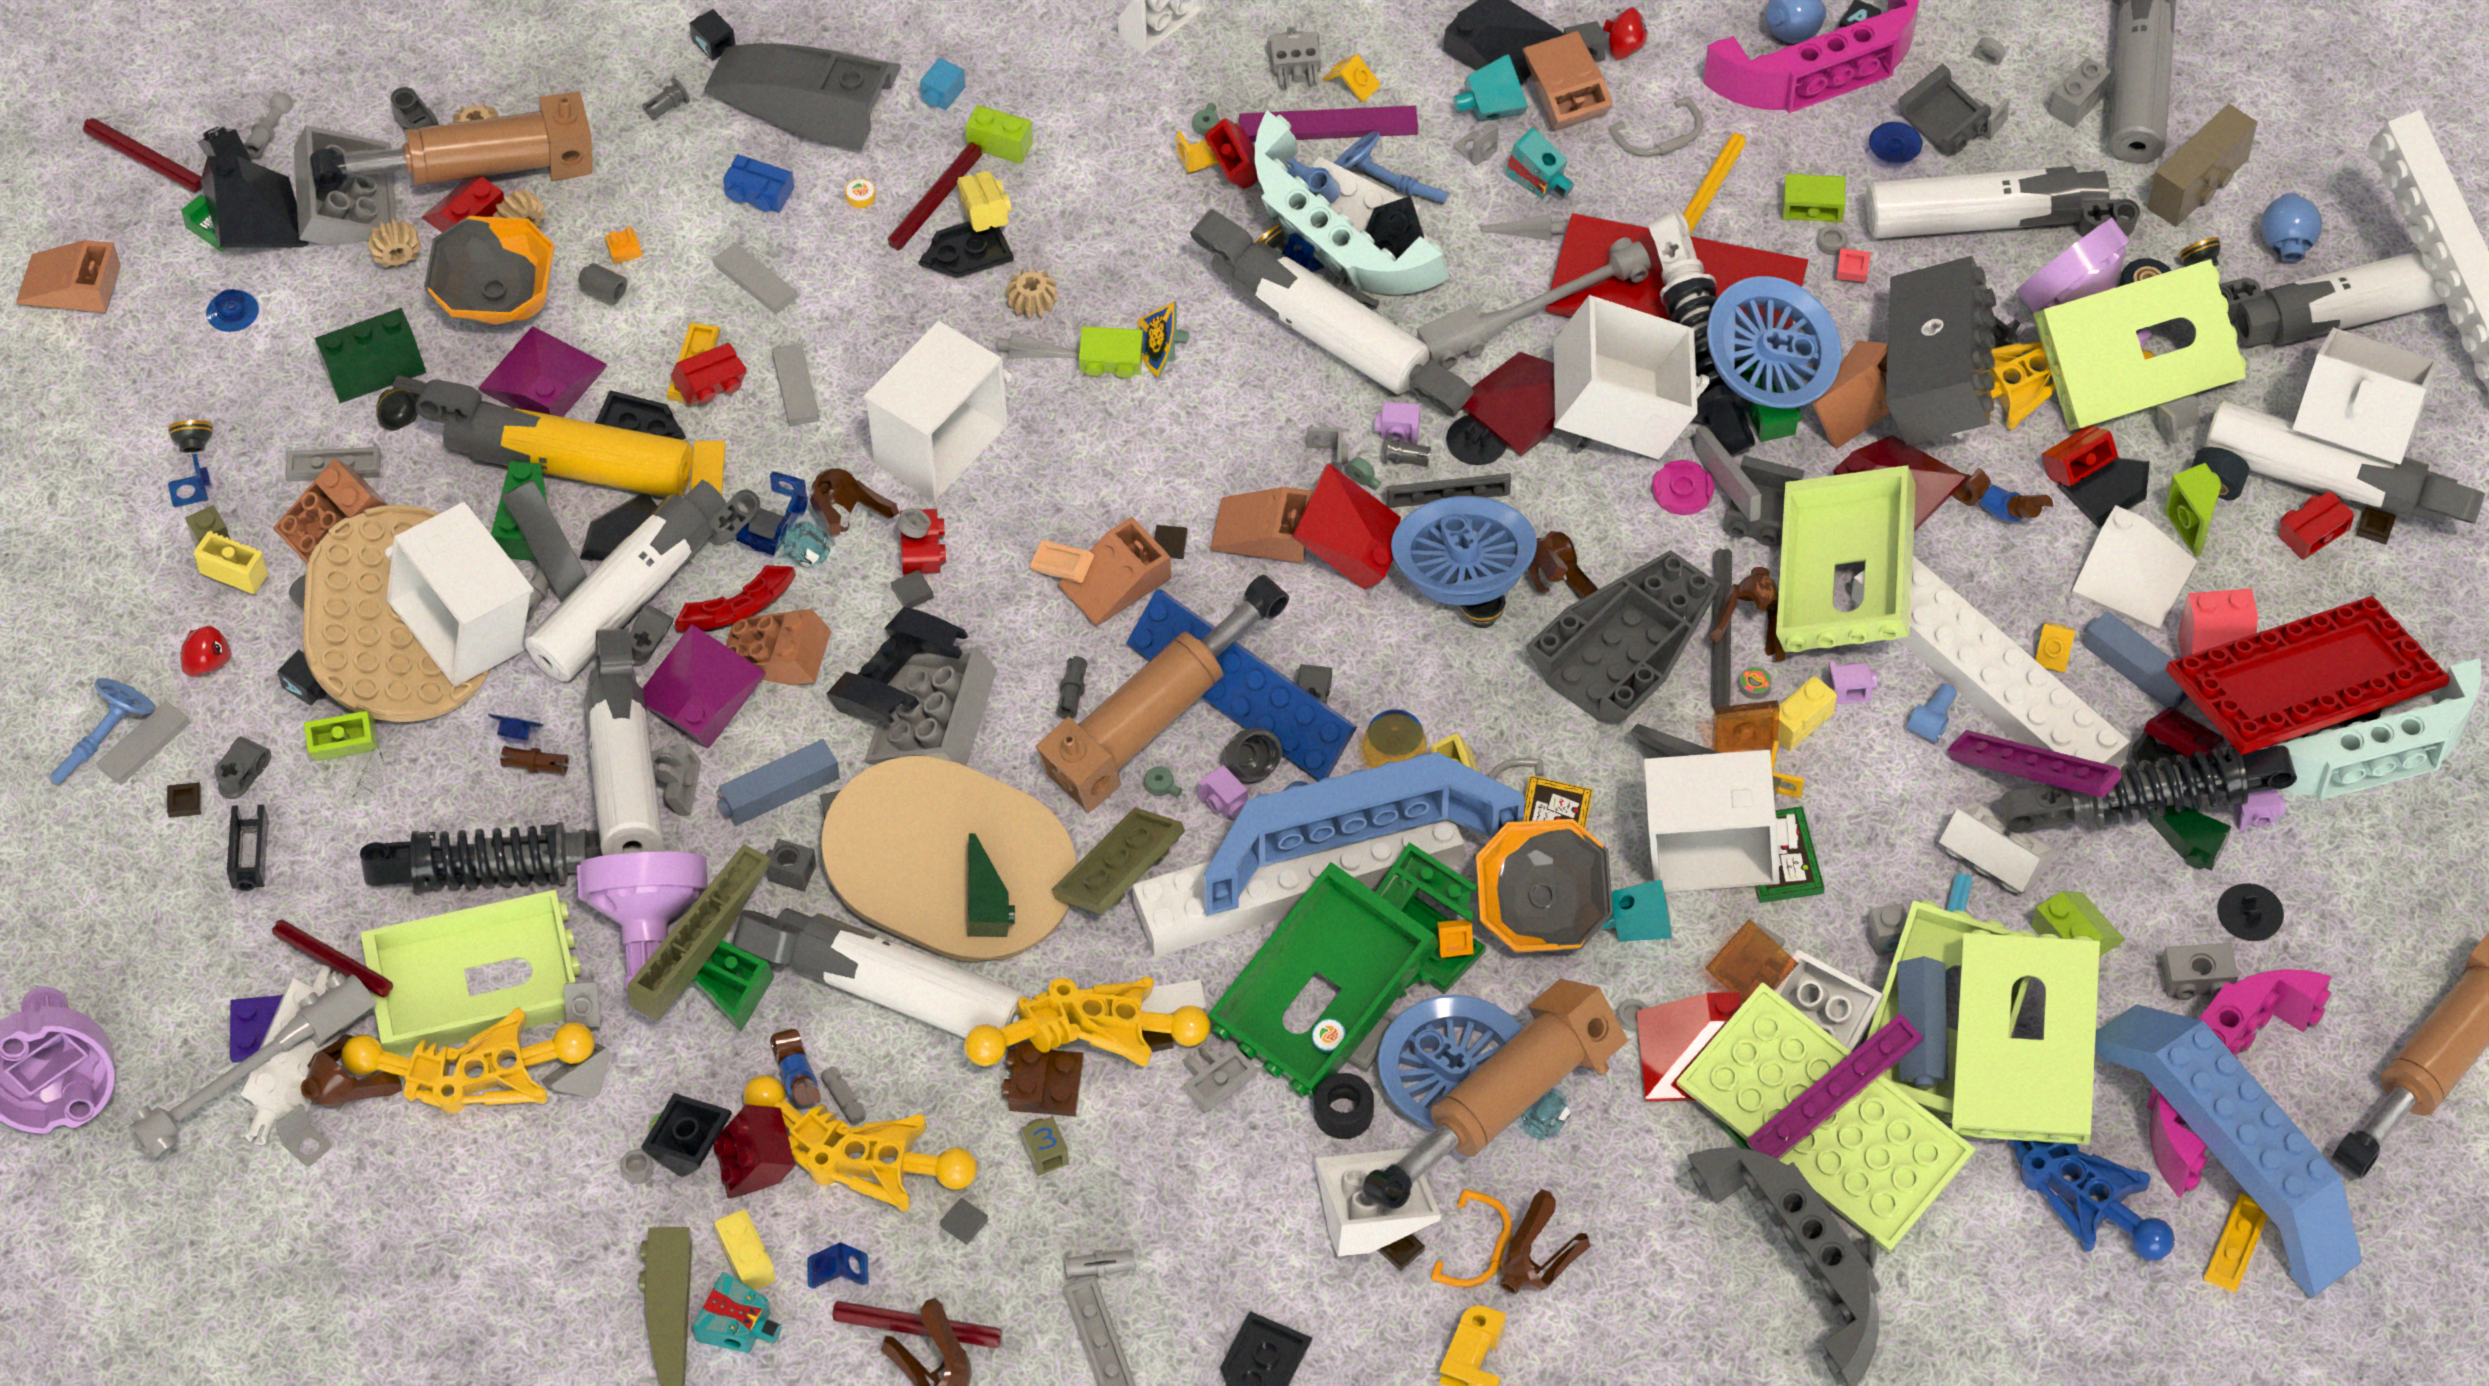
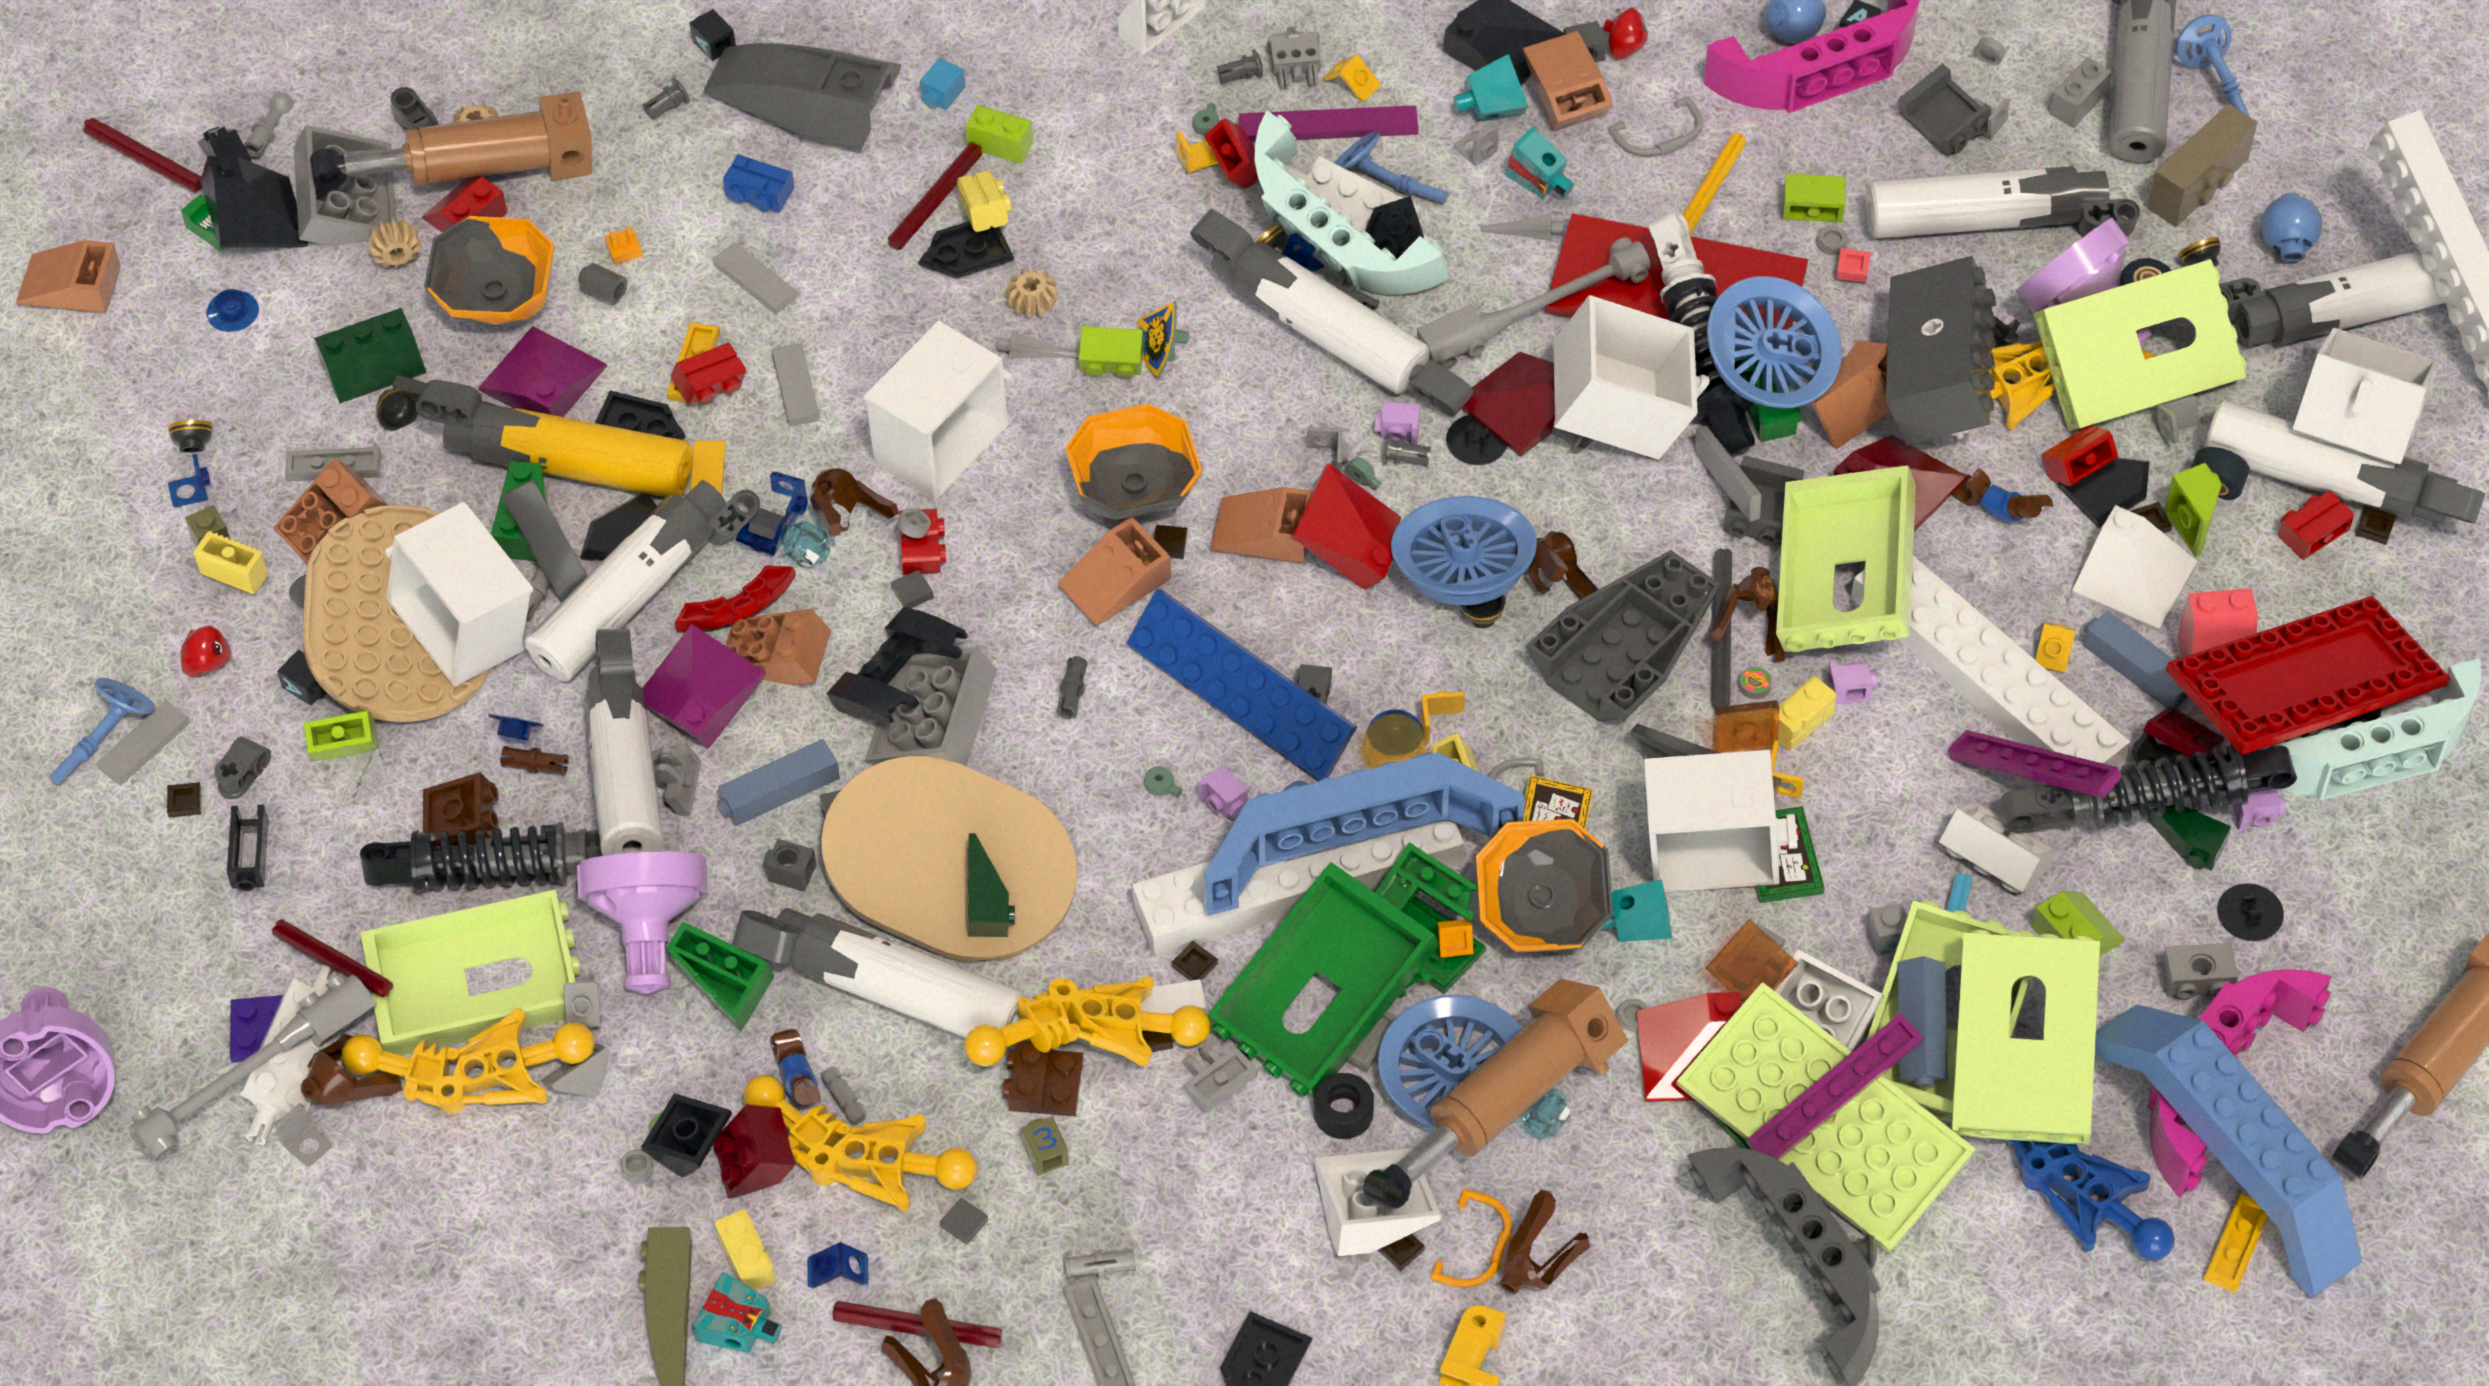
tan gear [493,189,546,227] -> none
olive slope [628,844,771,1022] -> none
dark grey piece [630,603,674,666] -> none
tile [845,178,876,208] -> none
light nougat tile [1029,539,1095,583] -> none
medium nougat piece [1035,575,1289,813] -> none
olive piece [1052,807,1185,915] -> none
dark grey helmet [1223,727,1282,782] -> none
medium blue pin [1285,158,1340,203] -> none
tile [1312,1019,1347,1054] -> none
dark grey slope [1384,473,1511,508] -> none
dark pink tile [1652,460,1715,516] -> none
clear blue piece [1869,122,1923,164] -> none
medium blue pin [1907,683,1957,743] -> none
none -> reddish brown plate [423,772,499,846]
none -> rock [1065,403,1202,520]
none -> dark brown tile [1171,941,1218,981]
none -> dark grey pin [1217,49,1263,84]
none -> yellow bracket [1421,691,1465,742]
none -> dark brown tile [2130,502,2172,533]
none -> medium blue dish [2176,14,2250,117]

